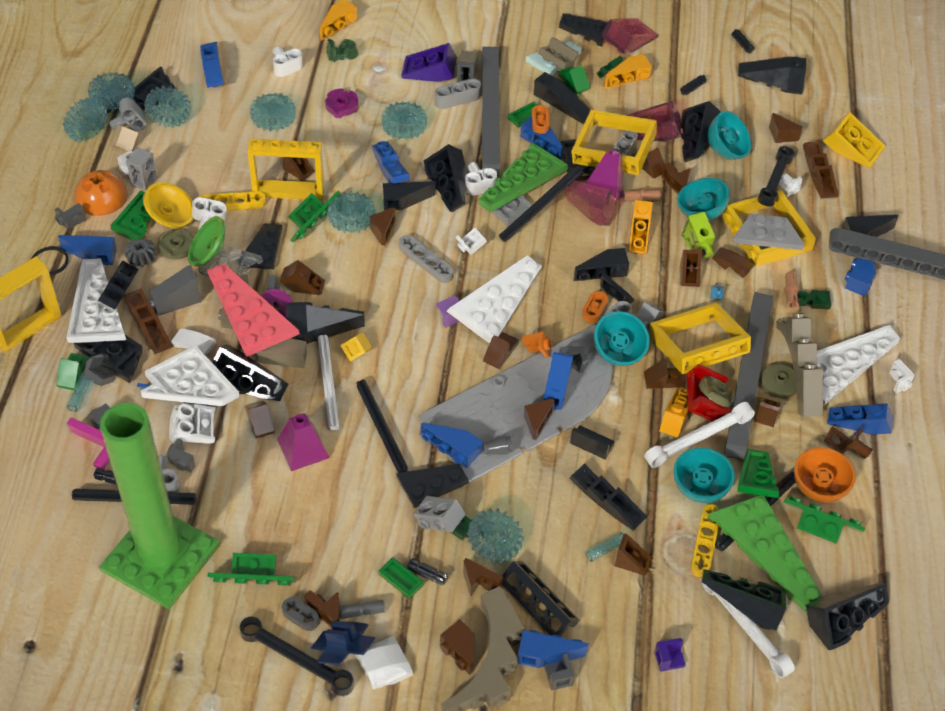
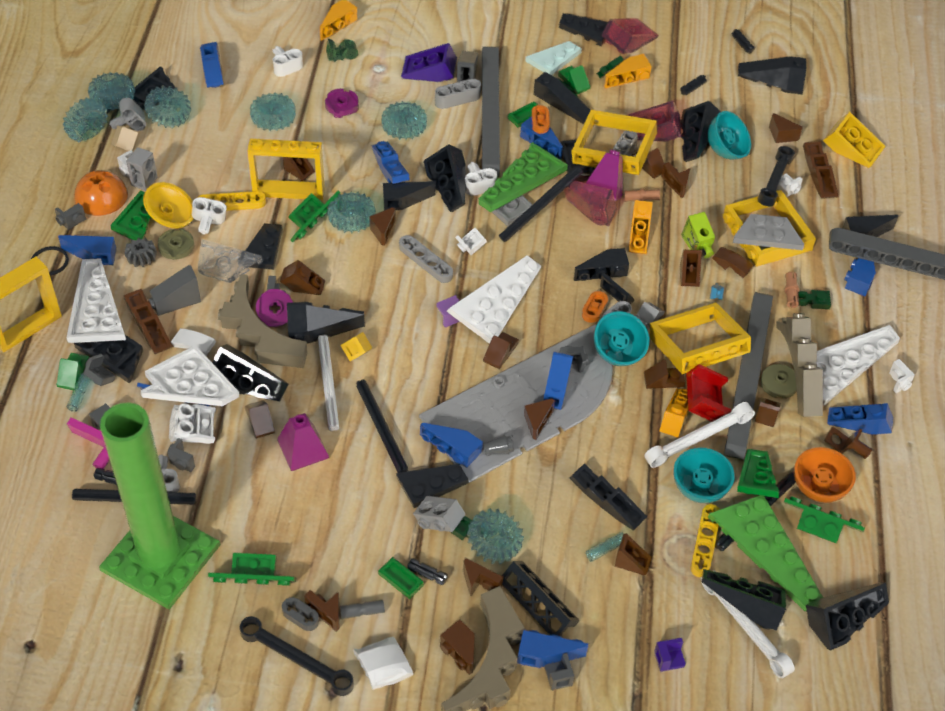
black slope [98,260,139,310] -> none
bright green dish [188,216,226,267] -> none
coral wing [207,264,300,357] -> none
dark blue piece [311,621,375,666] -> none
orange bracket [522,332,552,358] -> none
dark tan bracket [538,37,579,70] -> none
black panel [570,425,615,460] -> none
teal piece [677,178,730,221] -> none
olive plate [699,376,736,407] -> none

